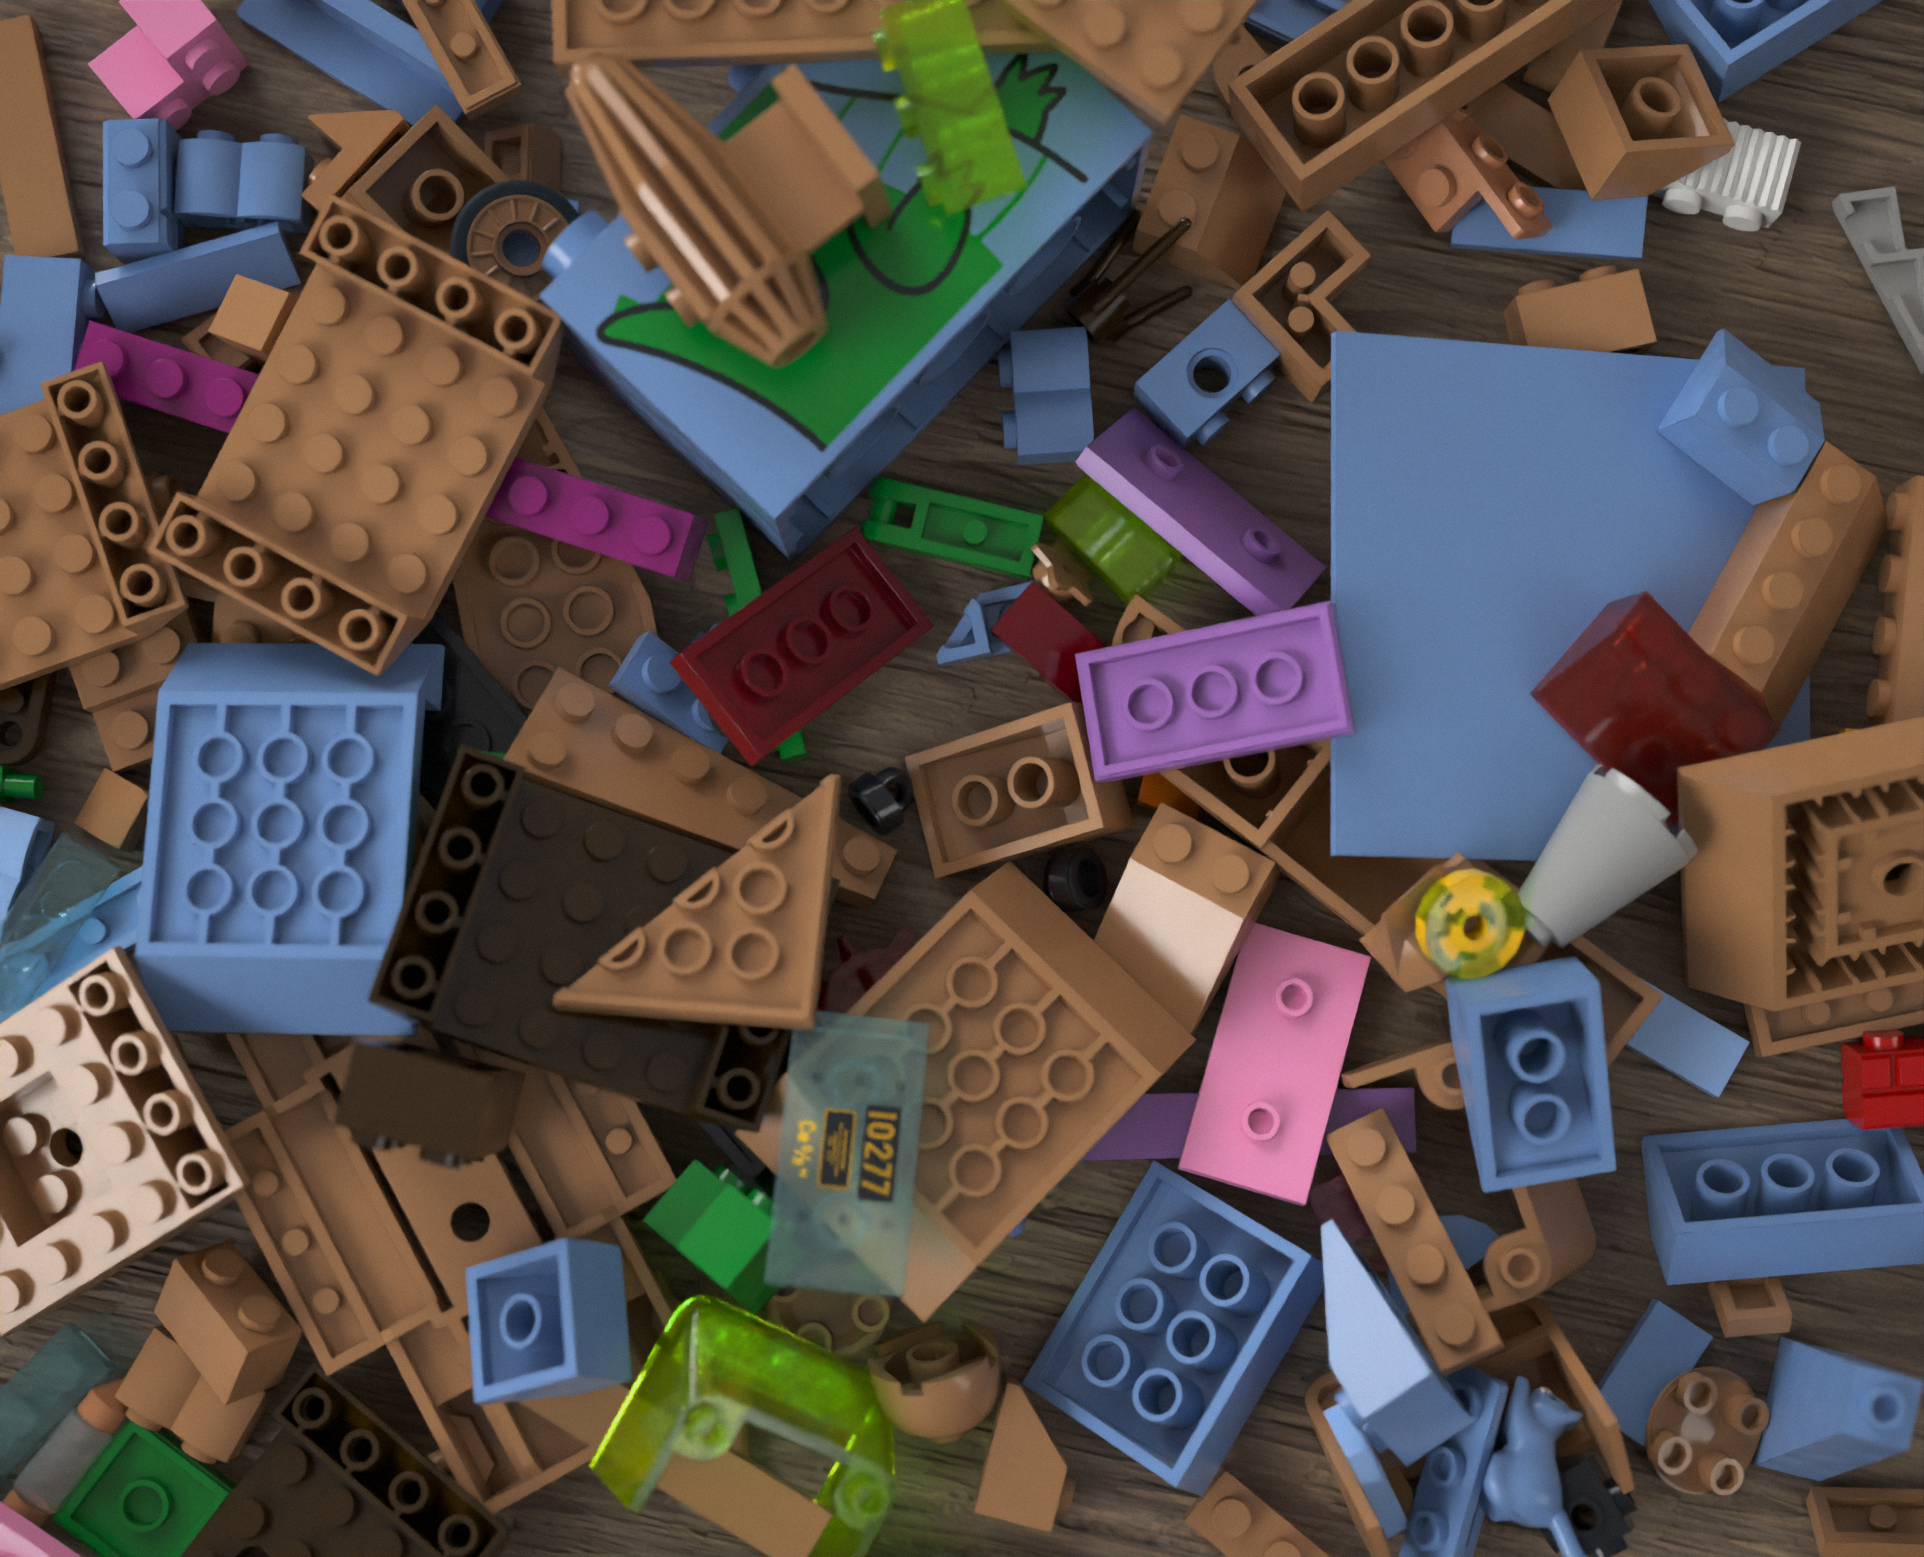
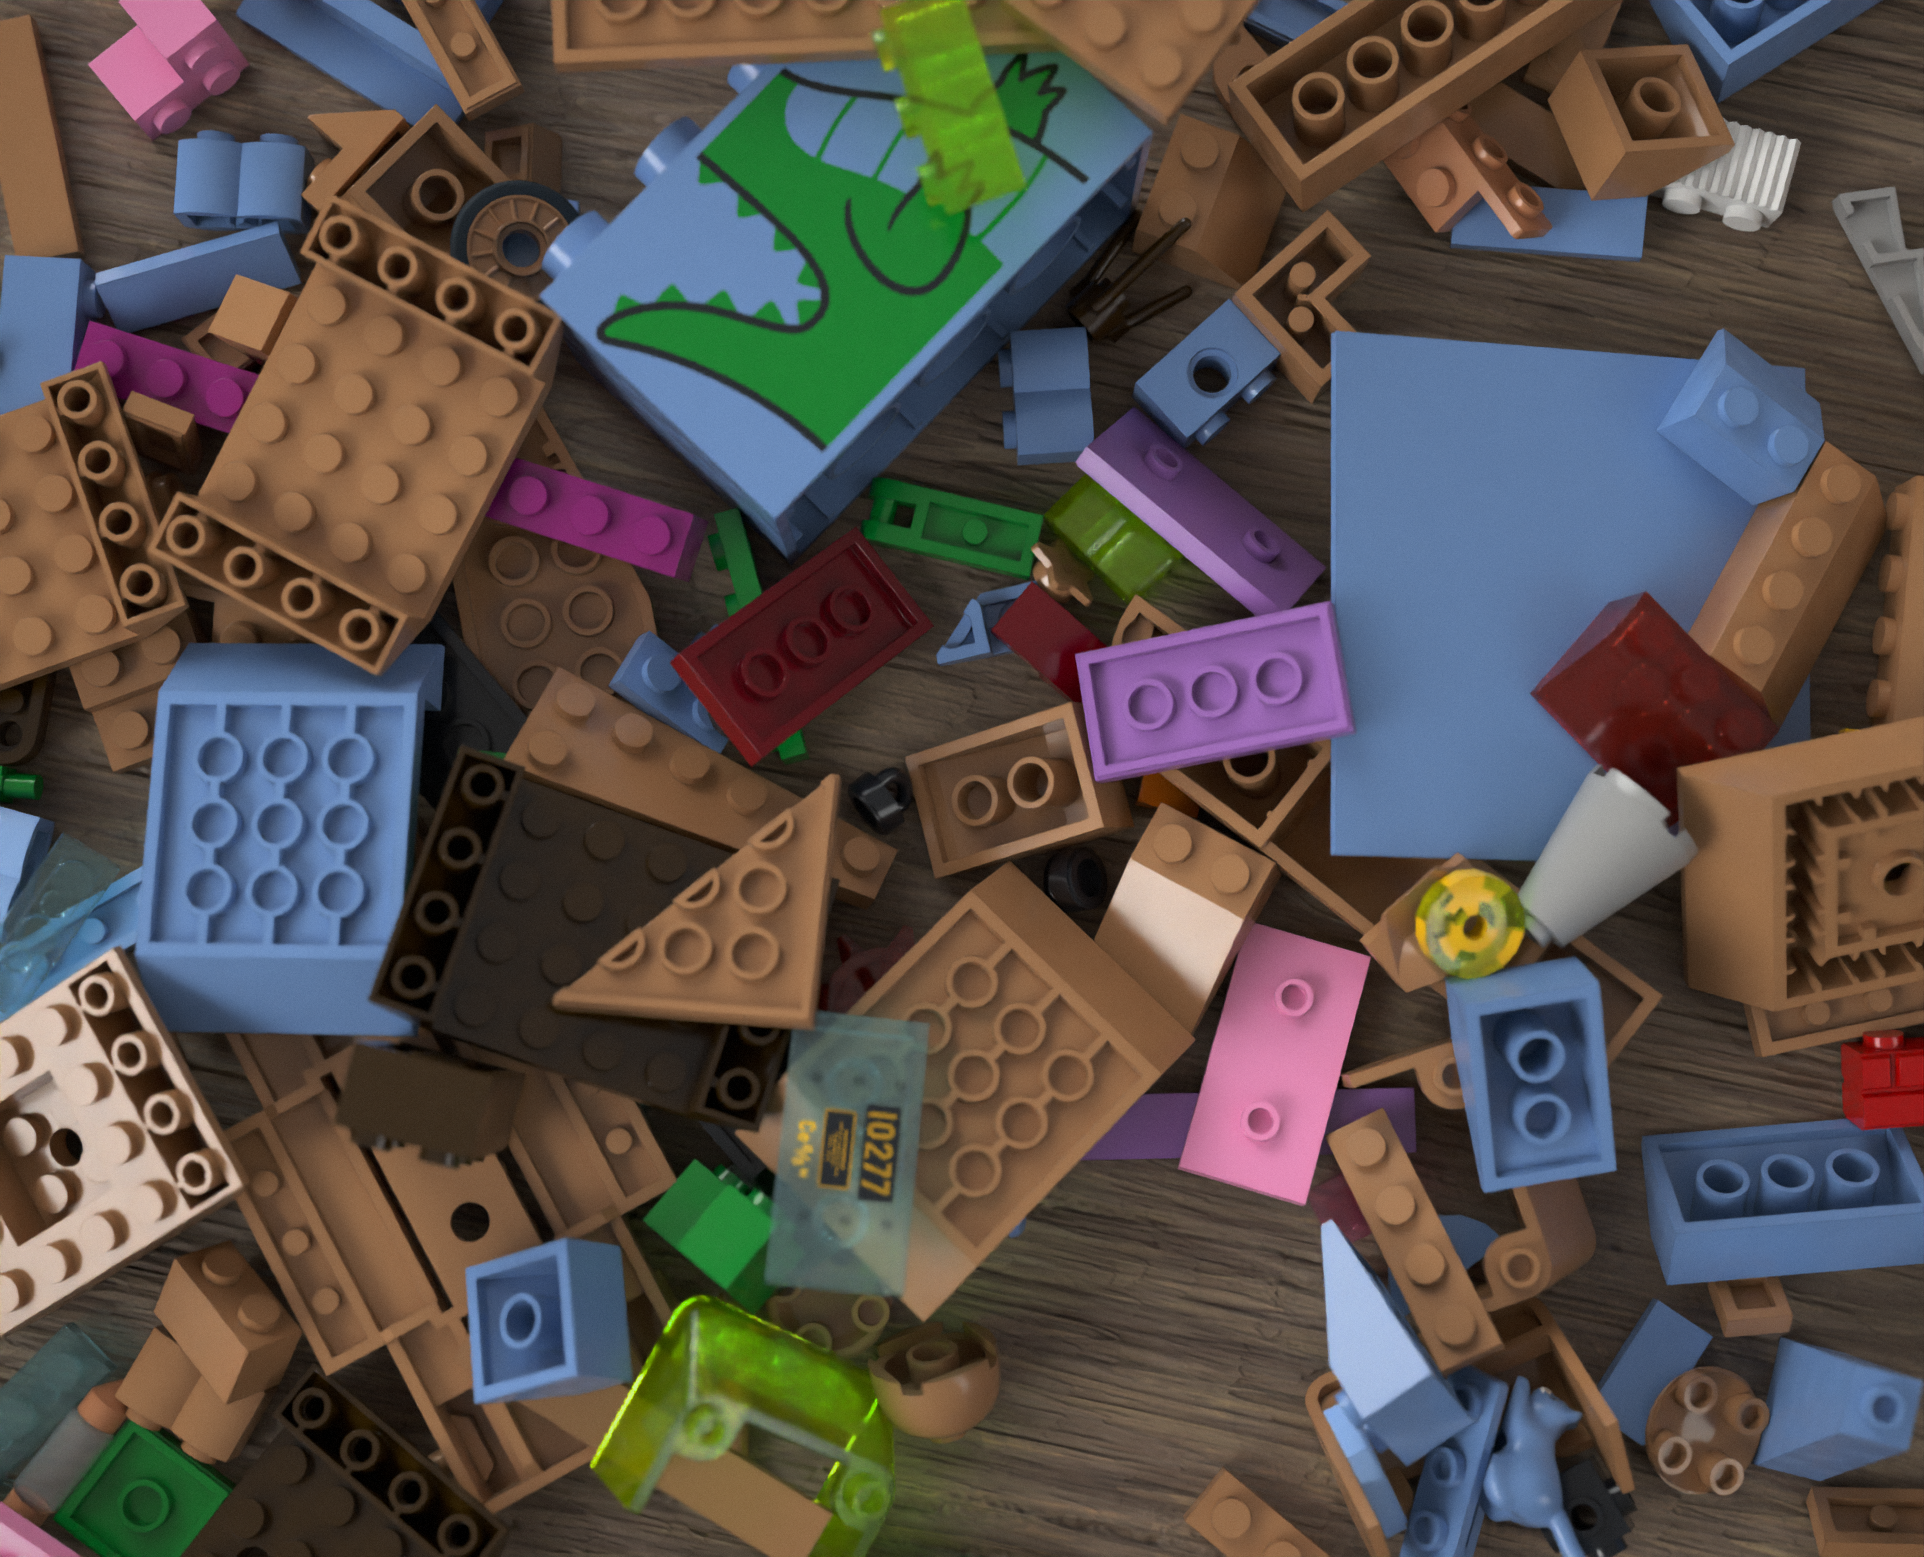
medium nougat slope [74,768,150,853] -> none
medium blue brick [103,118,185,264] -> none
medium nougat piece [565,51,893,368] -> none
medium nougat slope [974,1375,1076,1533] -> none
medium blue slope [1022,1160,1325,1496] -> none
medium nougat brick [1503,265,1657,355] -> none
light blue tile [1626,978,1750,1098] -> none
none -> medium nougat tile [122,390,204,475]

